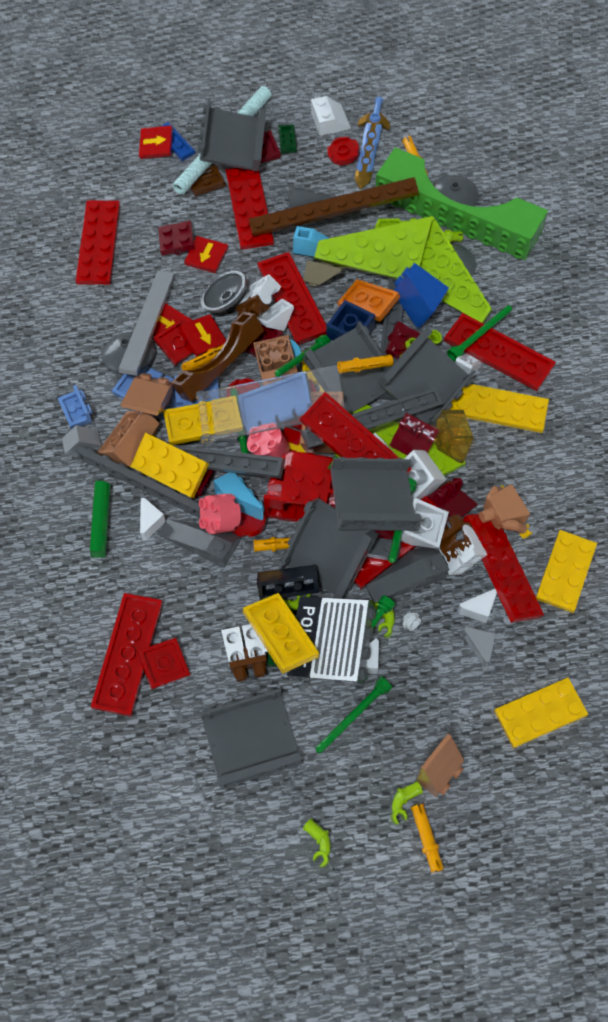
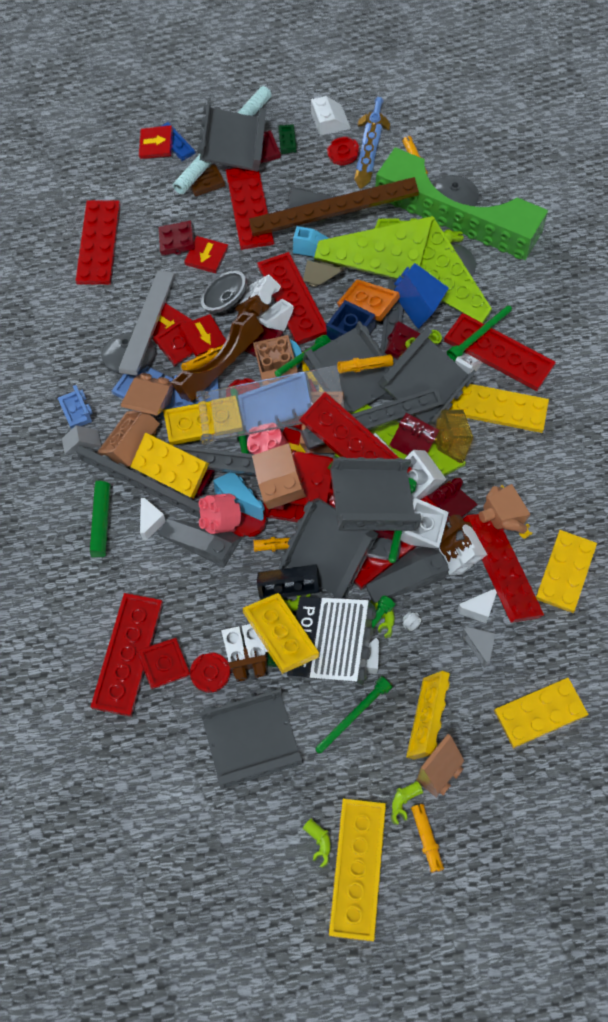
none -> red tile [190,652,230,693]
none -> nougat slope [252,443,306,509]
none -> yellow plate [329,799,386,942]
none -> yellow plate [406,671,450,760]

